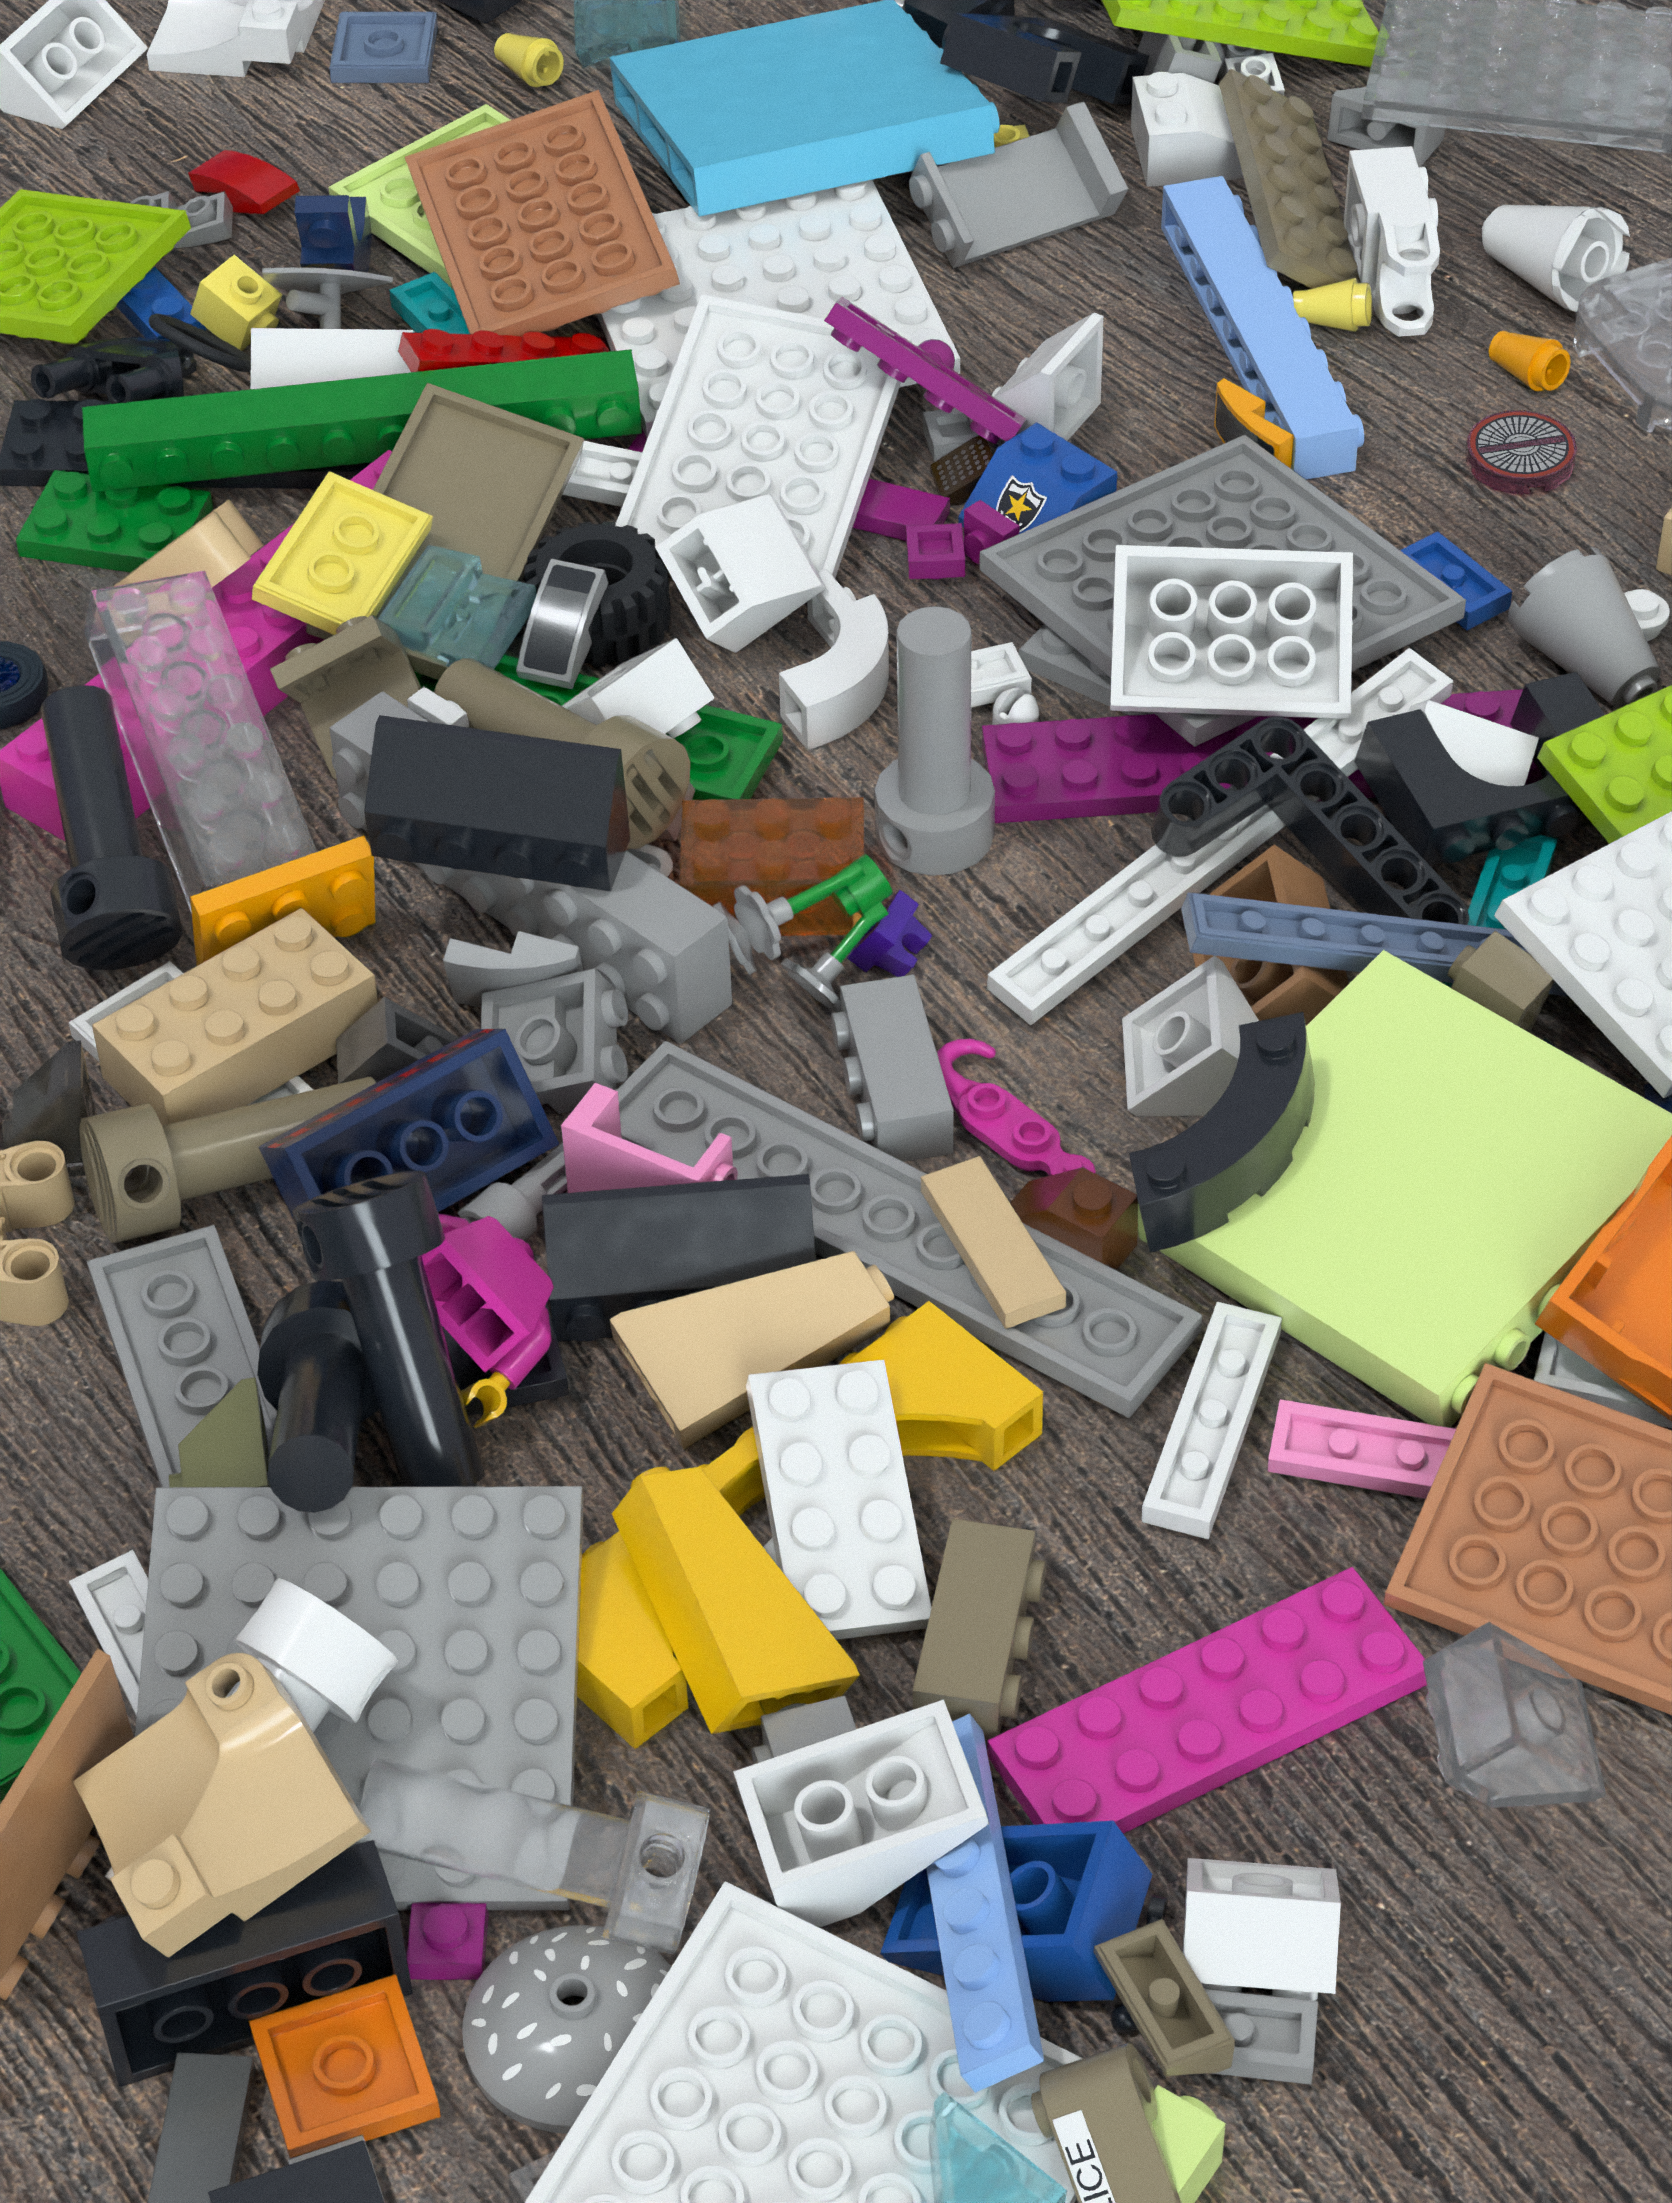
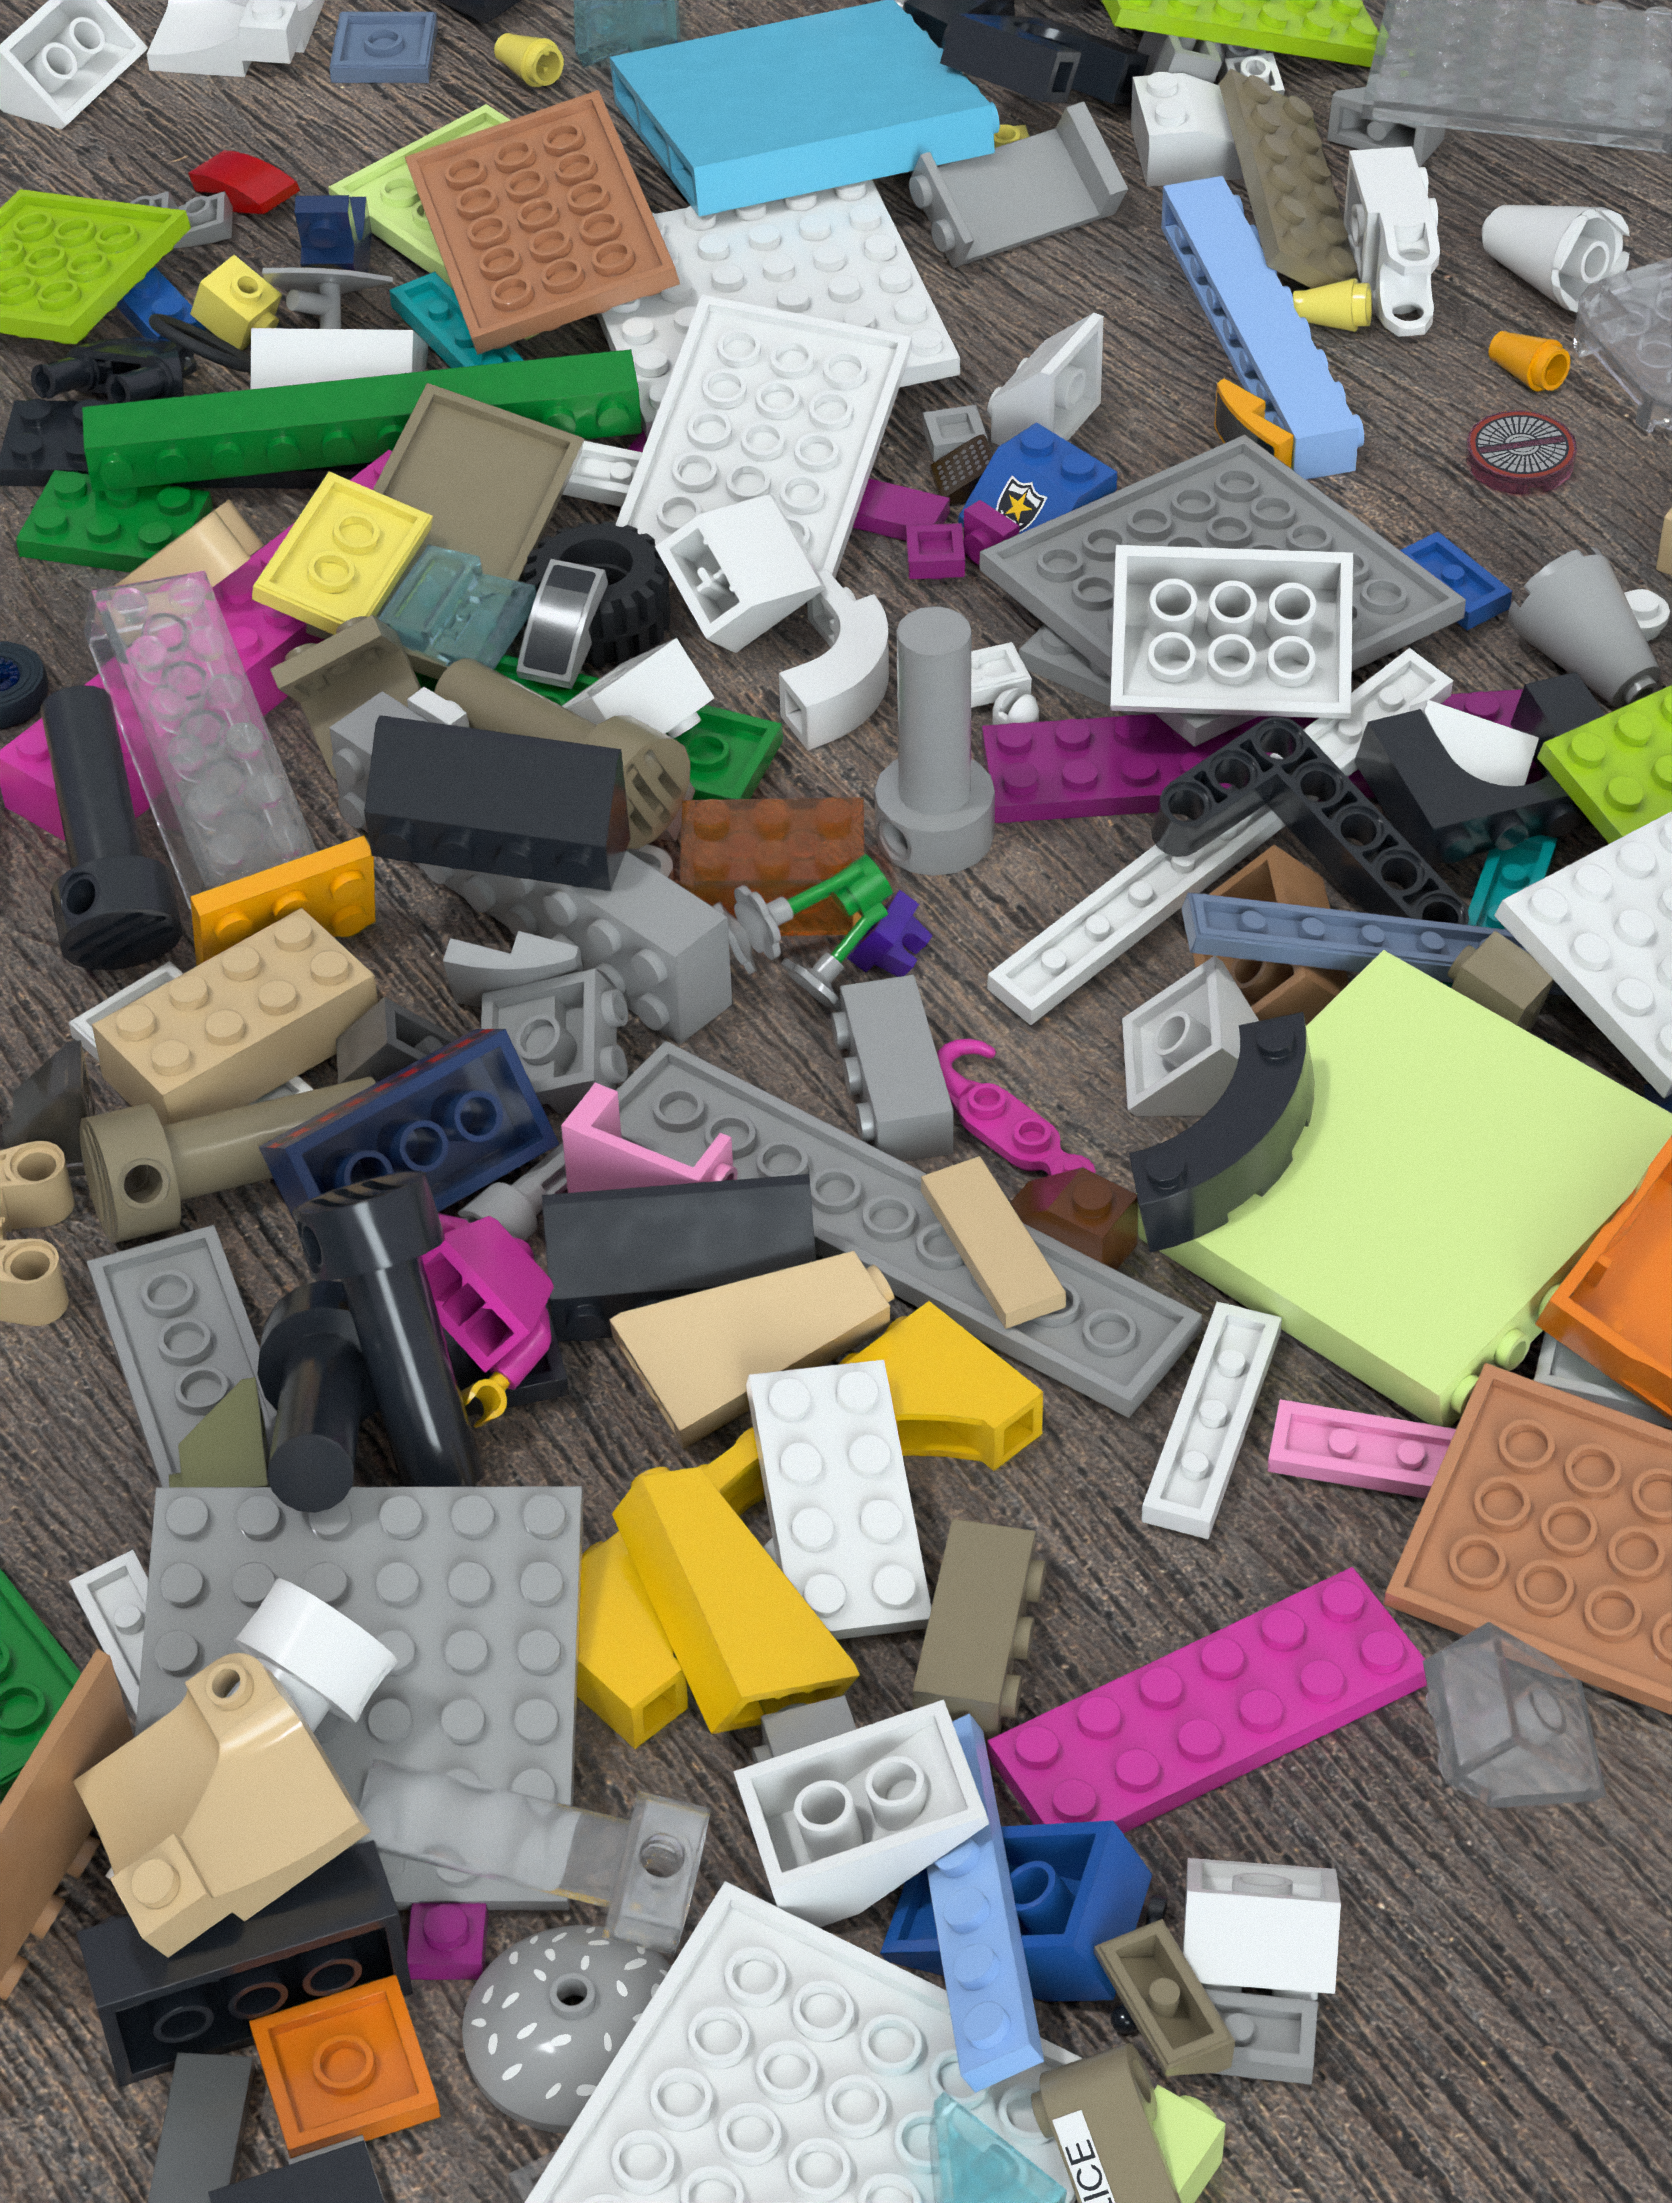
red plate [398,329,610,372] -> none
magenta plate [824,297,1026,444] -> none

